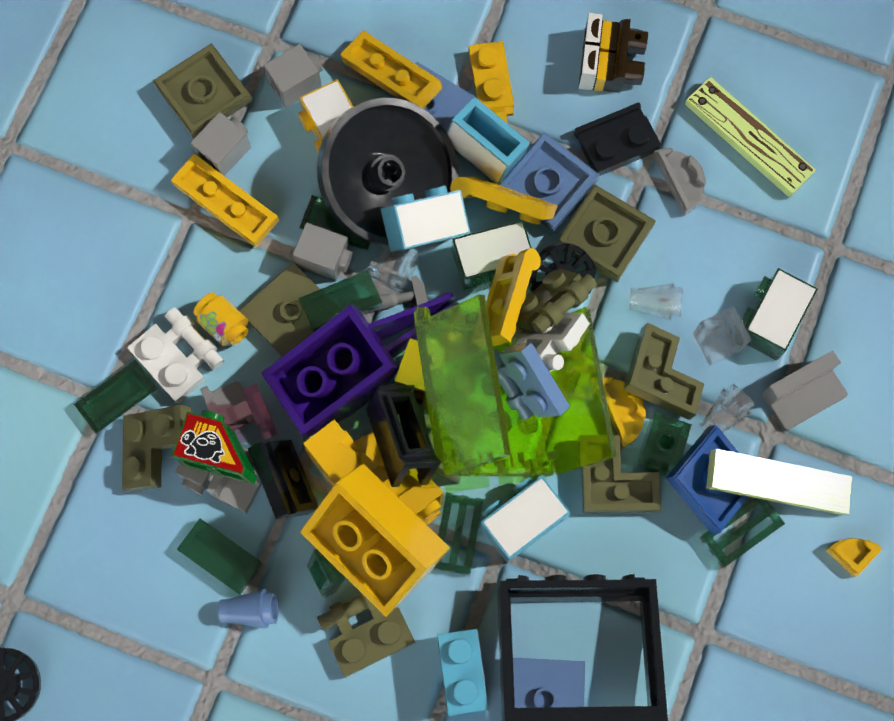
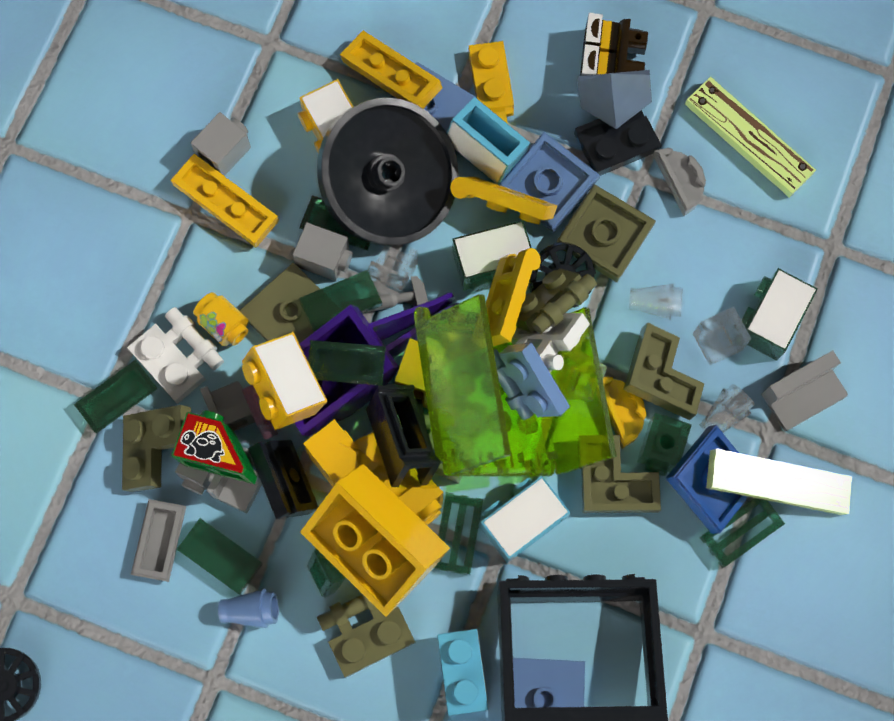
olive plate [153,43,253,139] -> none
light grey brick [264,44,323,108] -> none
white brick [381,186,471,252] -> none
yellow tile [826,538,882,577] -> none
none -> light grey tile [131,499,186,582]
none -> brick [242,332,327,430]
none -> clear green tile [308,340,386,386]
none -> sand blue slope [577,70,652,129]

